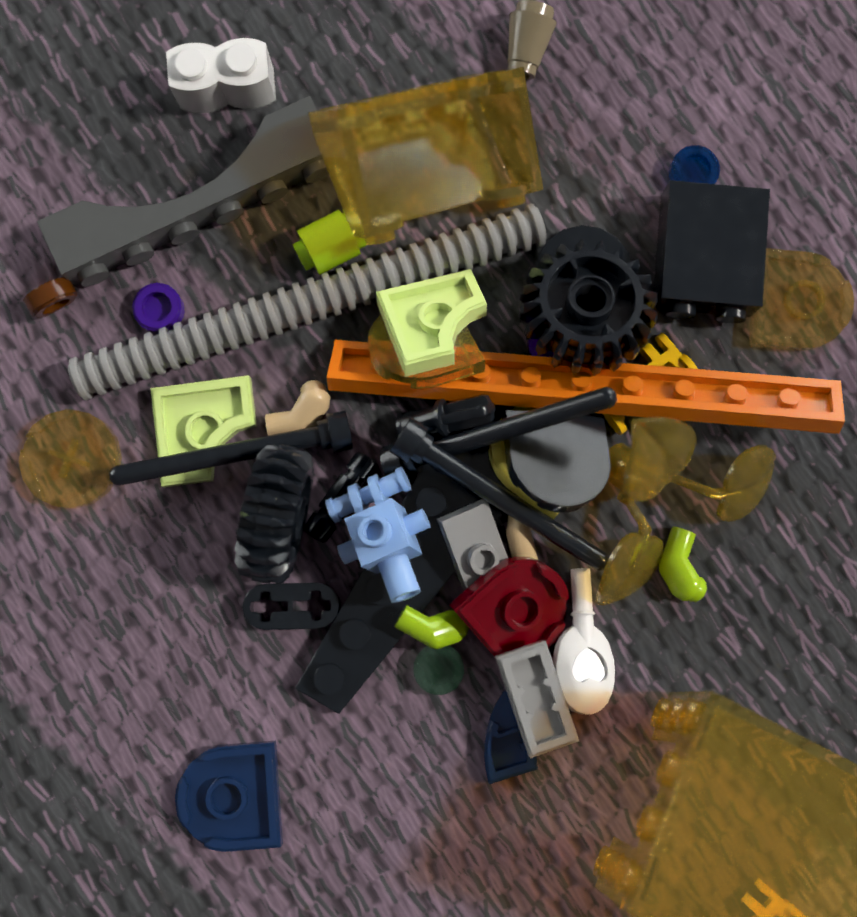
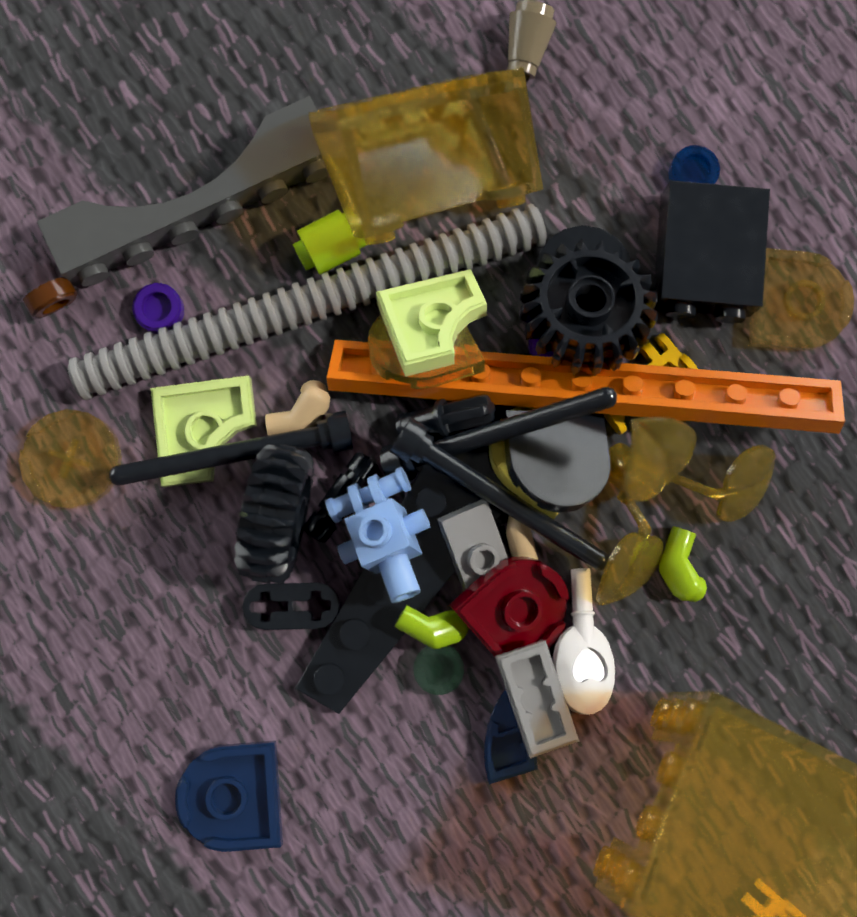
white brick [166,38,276,113] -> none

